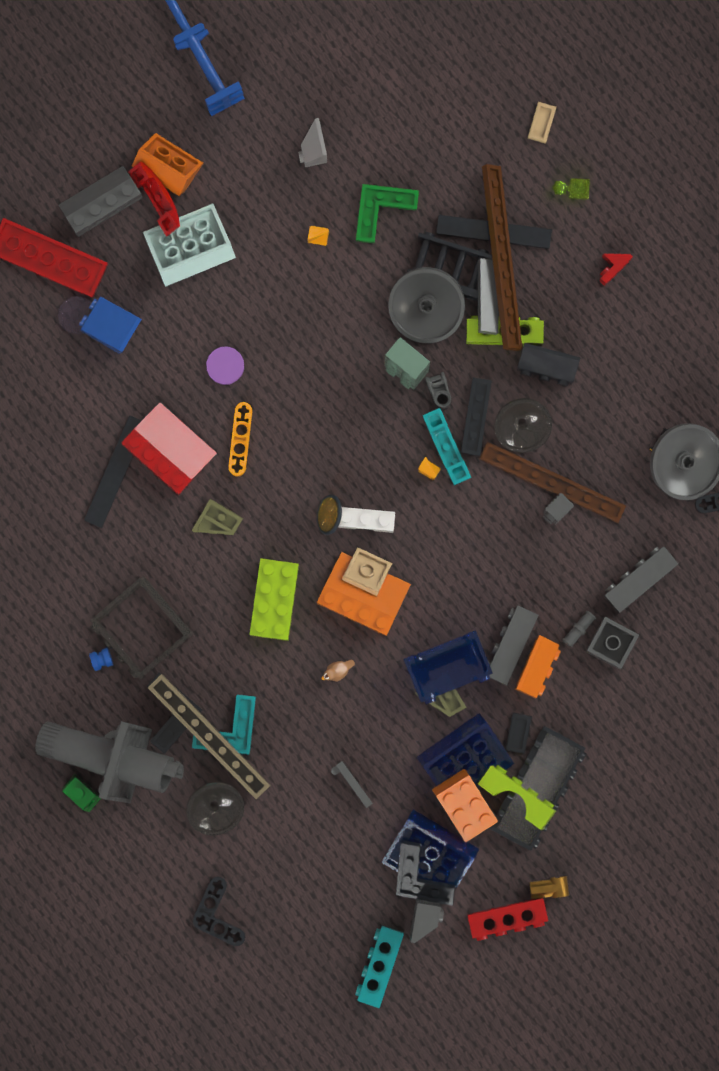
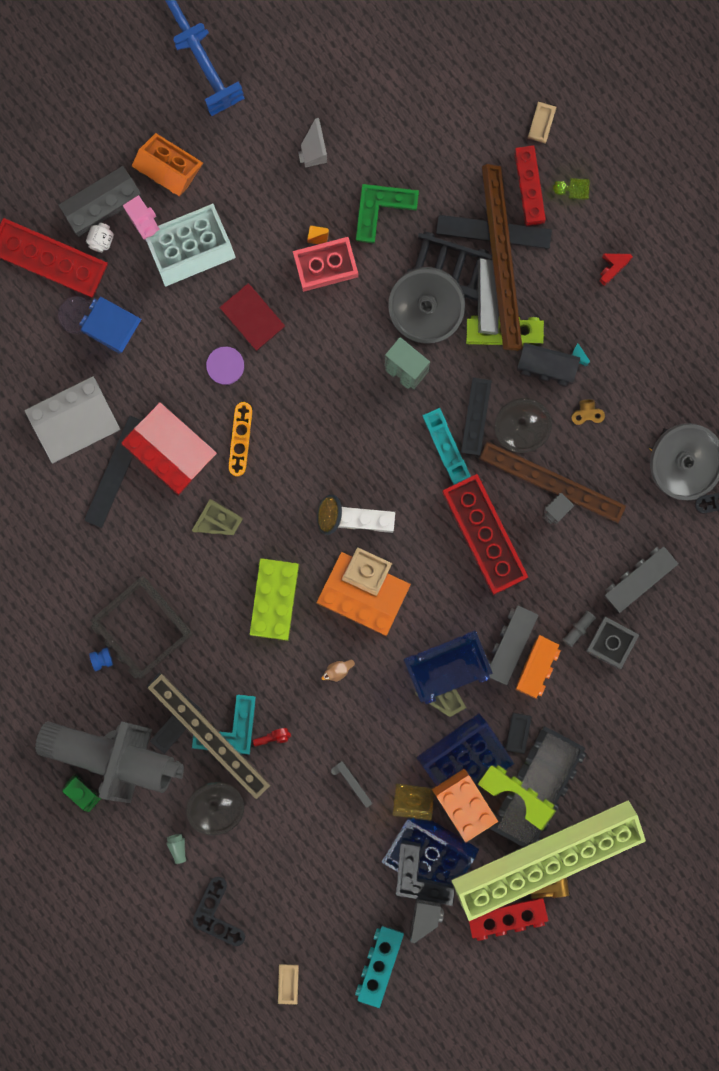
red slope [128,161,180,237] -> none
light orange slope [418,457,441,480] -> none
dark grey piece [425,372,451,410] -> none
none -> light grey slope [25,376,121,464]
none -> white head [86,223,114,253]
none -> bright pink brick [123,195,160,239]
none -> sand green cone [166,834,186,864]
none -> dark red tile [219,283,285,351]
none -> red plate [253,728,291,747]
none -> tan tile [278,964,299,1004]
none -> coral brick [293,237,358,292]
none -> clear yellow tile [393,784,434,820]
none -> red brick [442,474,528,595]
none -> yellowish green brick [451,800,646,921]
none -> red brick [514,145,546,226]
none -> pearl gold piece [571,399,605,425]
none -> teal slope [572,343,590,366]

